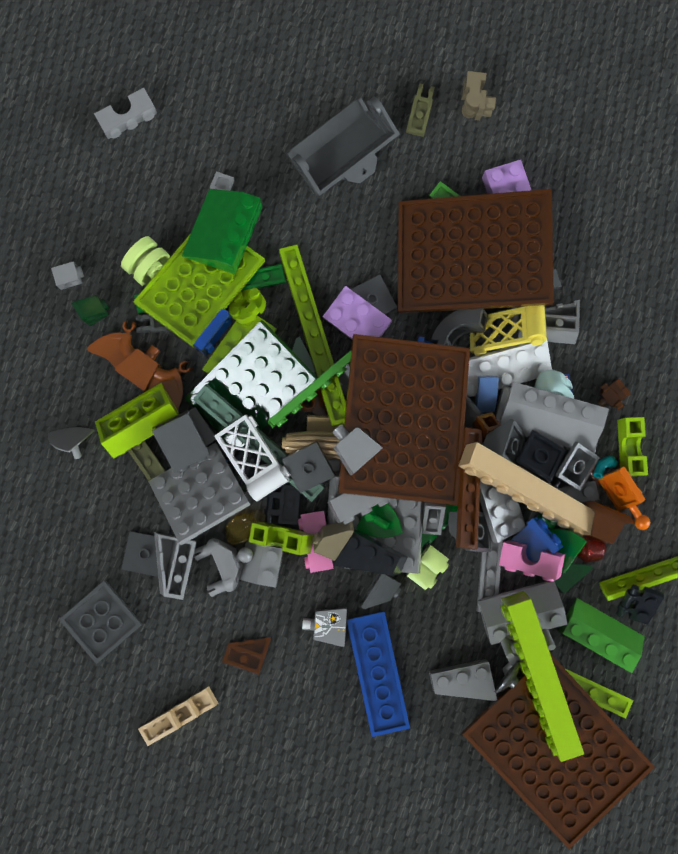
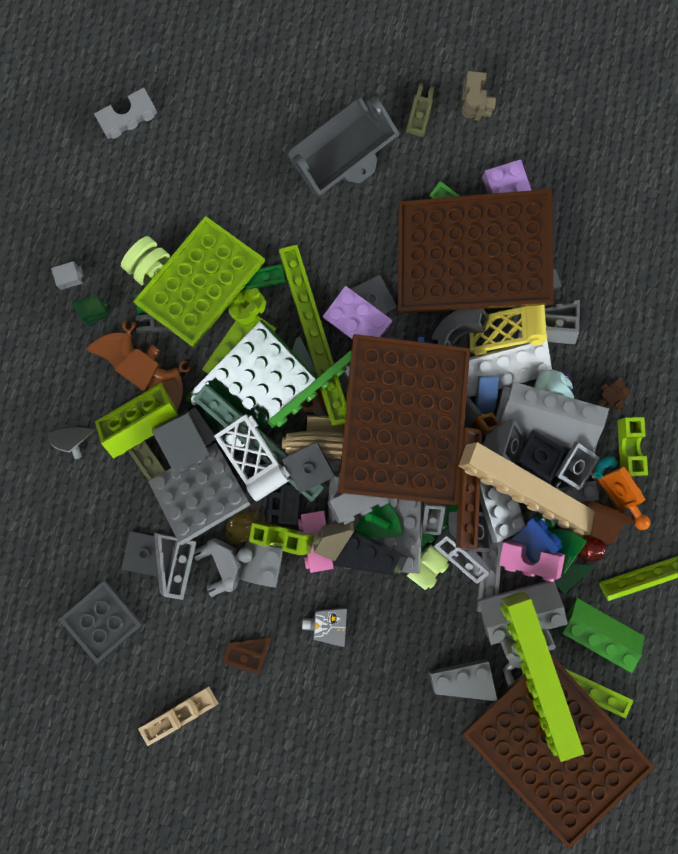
green slope [182,189,262,274] -> none
blue container [194,309,232,356] -> none
light grey plate [210,171,234,191] -> none
light grey torso [333,424,382,475] -> none
blue plate [346,611,410,737] -> none
dark grey slope [359,573,401,609] -> none
dark grey dish [494,660,520,693] -> none
black plate [616,584,664,625] -> none
none -> light grey slope [434,526,491,584]

